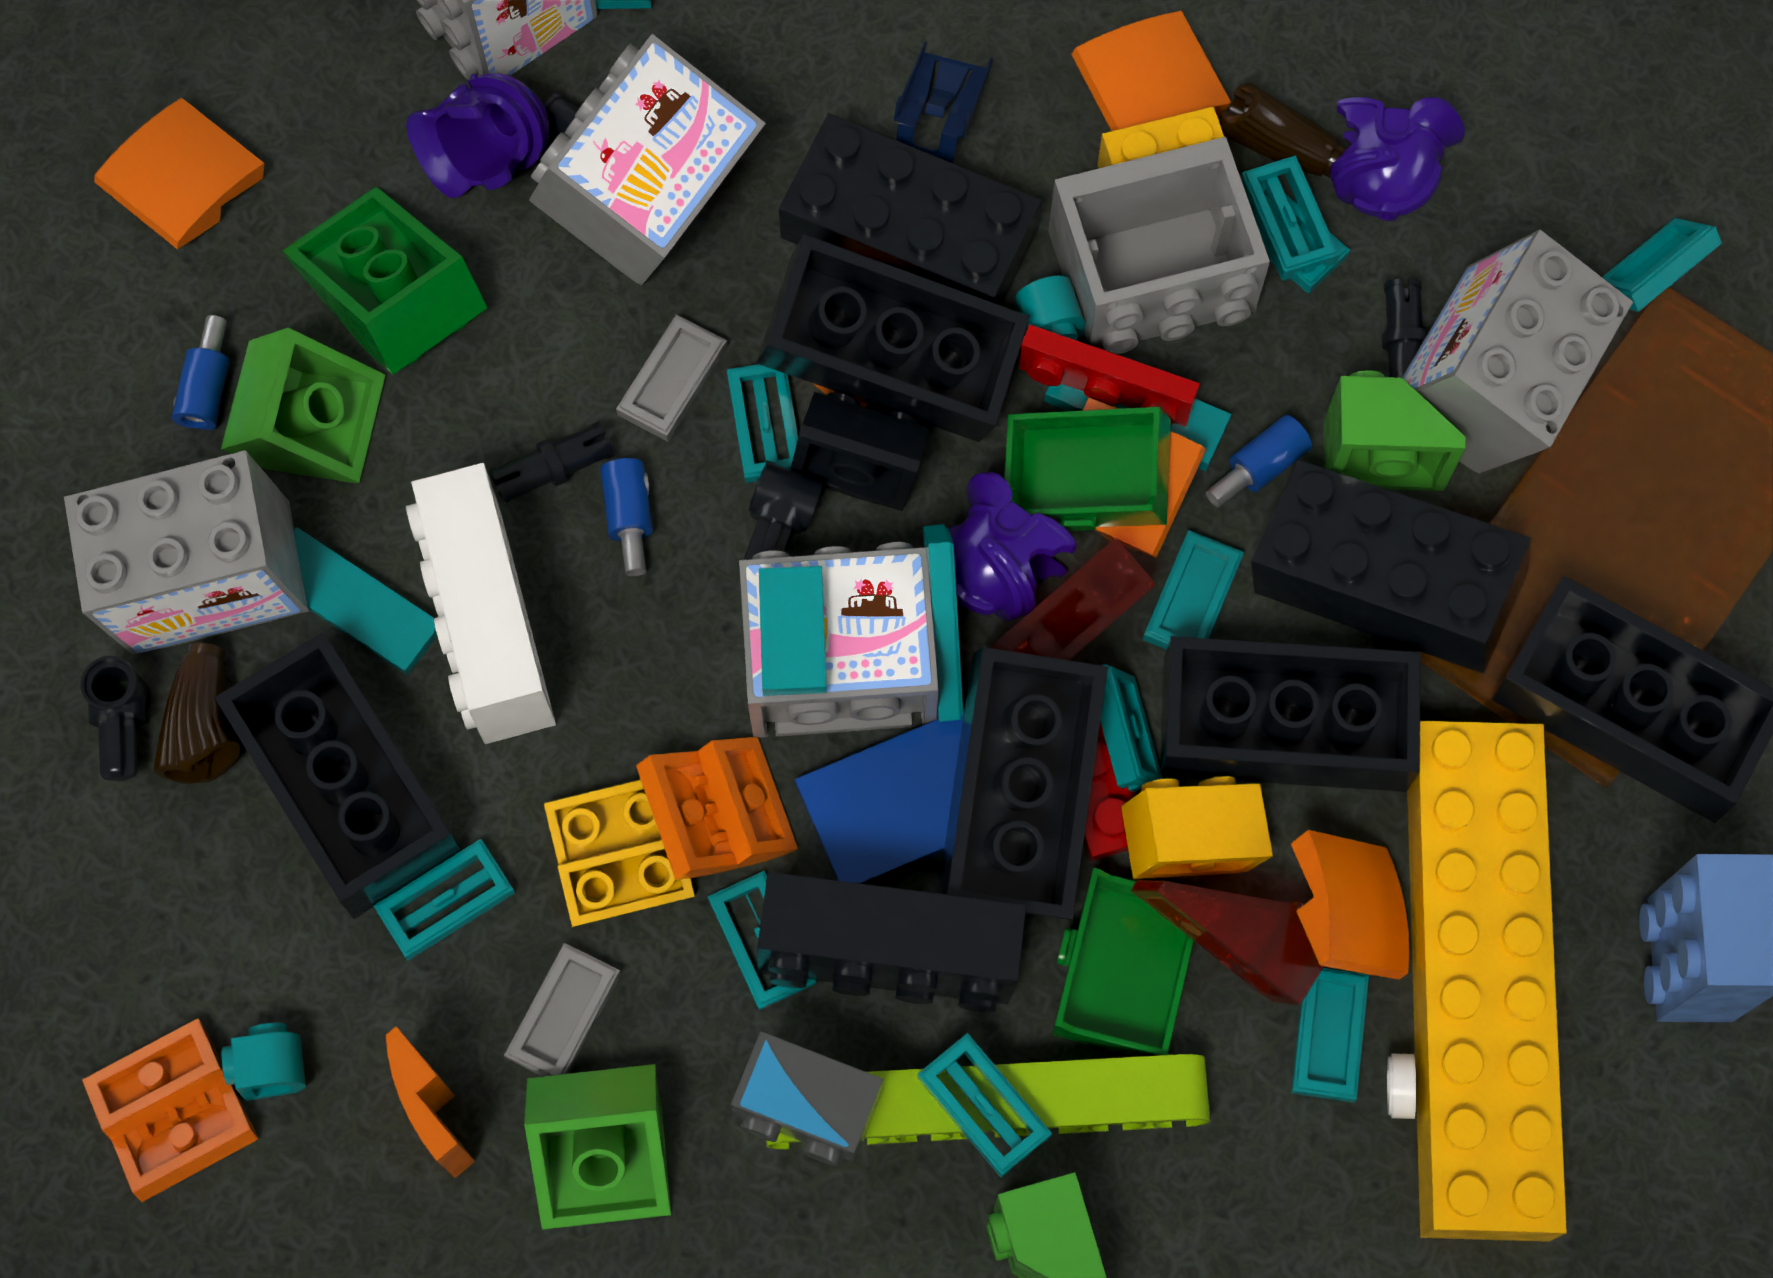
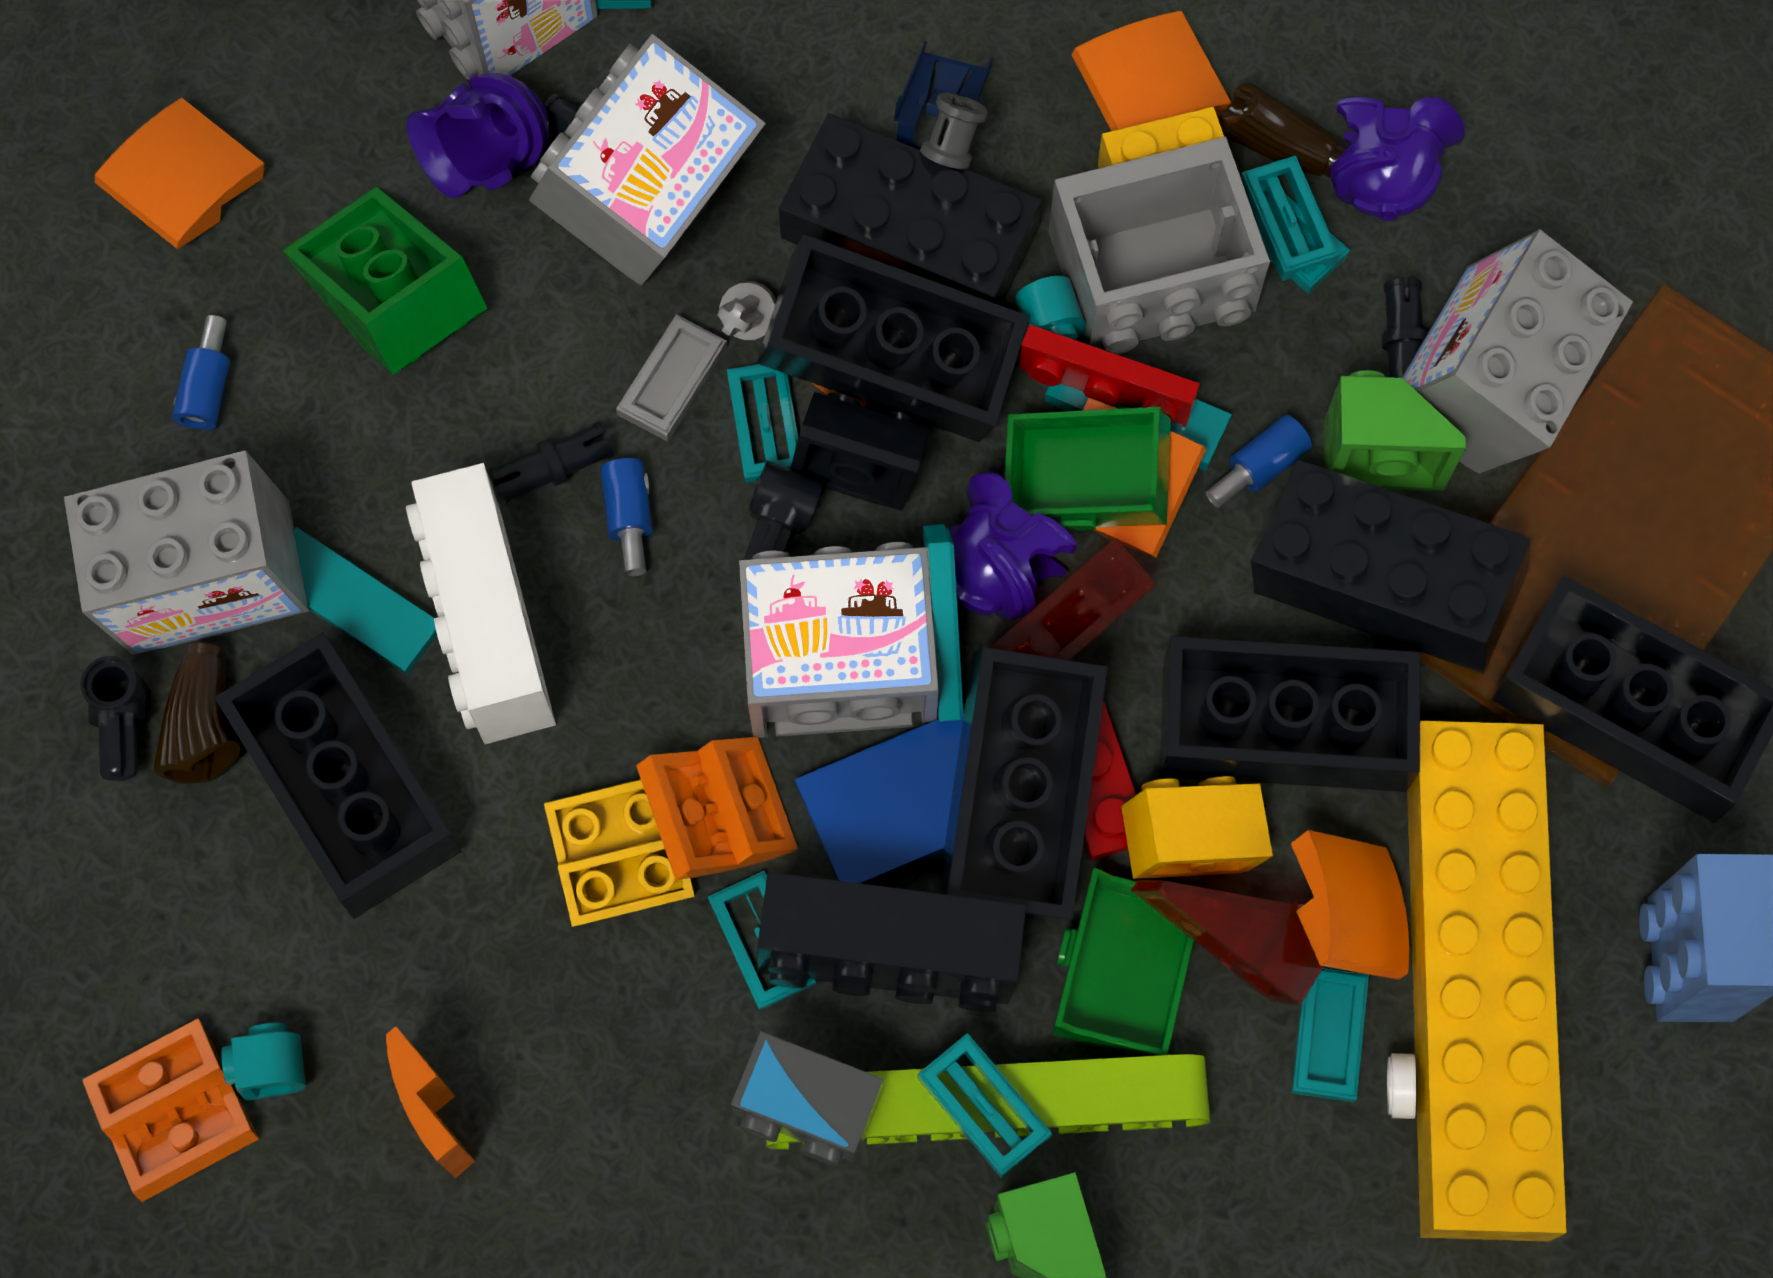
bright green slope [221,328,386,483] -> none
teal tile [374,839,515,961] -> none
light grey tile [504,943,621,1077] -> none
bright green slope [524,1064,671,1230] -> none
teal tile [759,566,827,696] -> none
teal tile [1100,664,1163,793] -> none
teal tile [1142,530,1244,650] -> none
teal tile [1602,218,1722,312] -> none
none -> light grey piece [717,281,776,340]
none -> dark grey bush [920,93,988,169]

